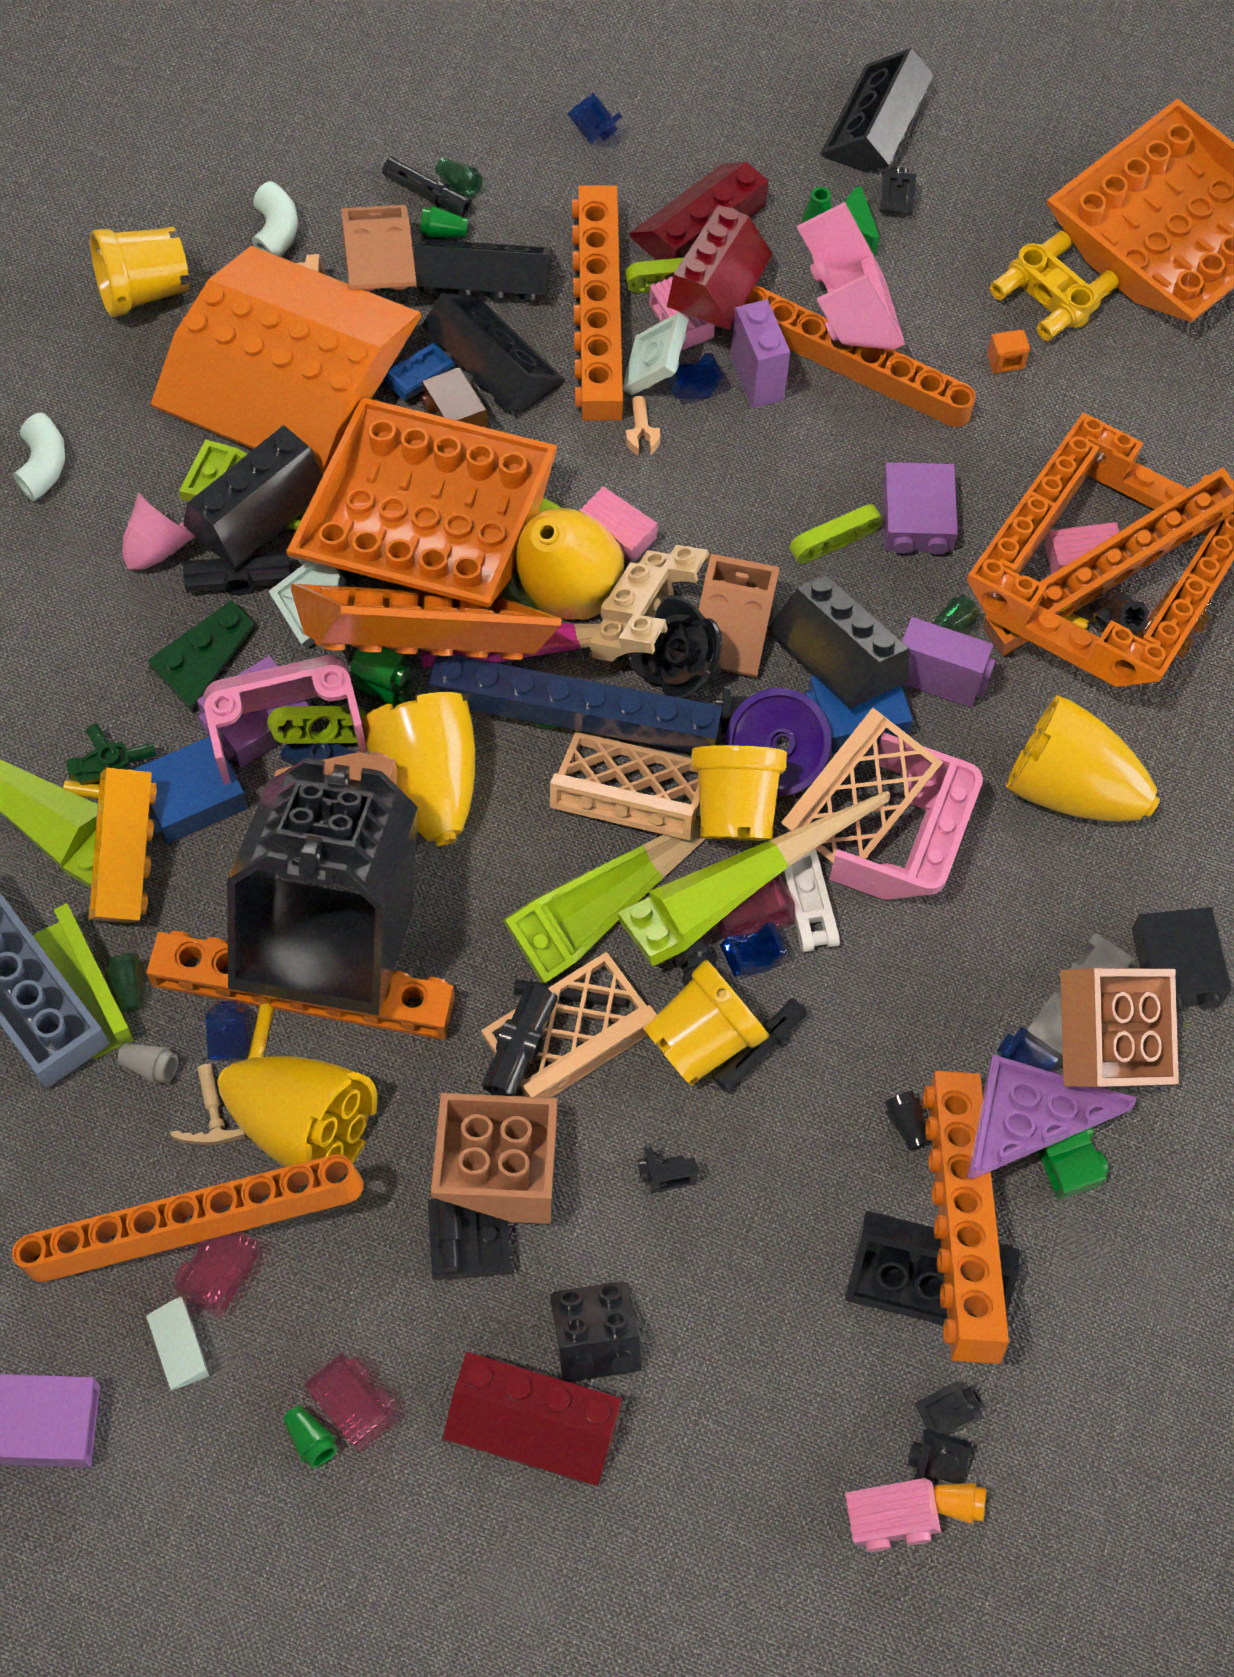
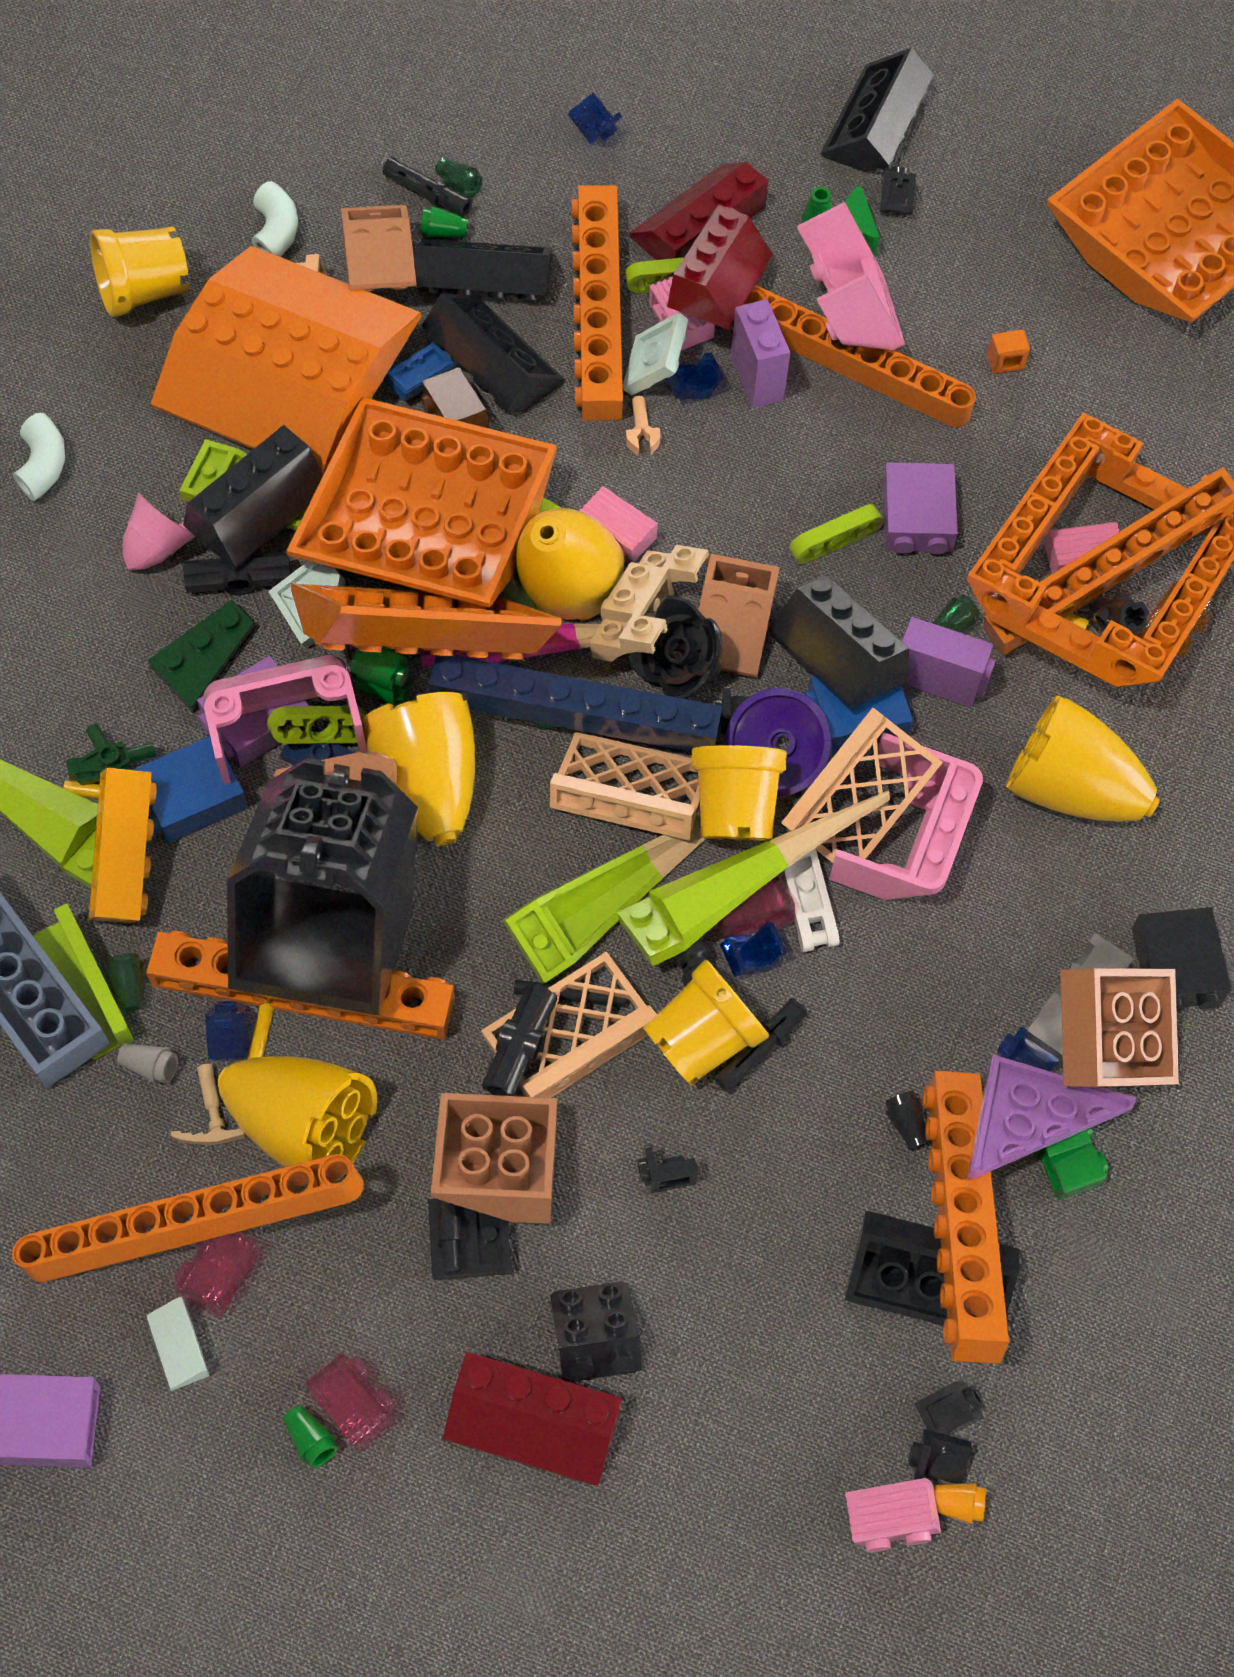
yellow piece [989,231,1119,341] -> none

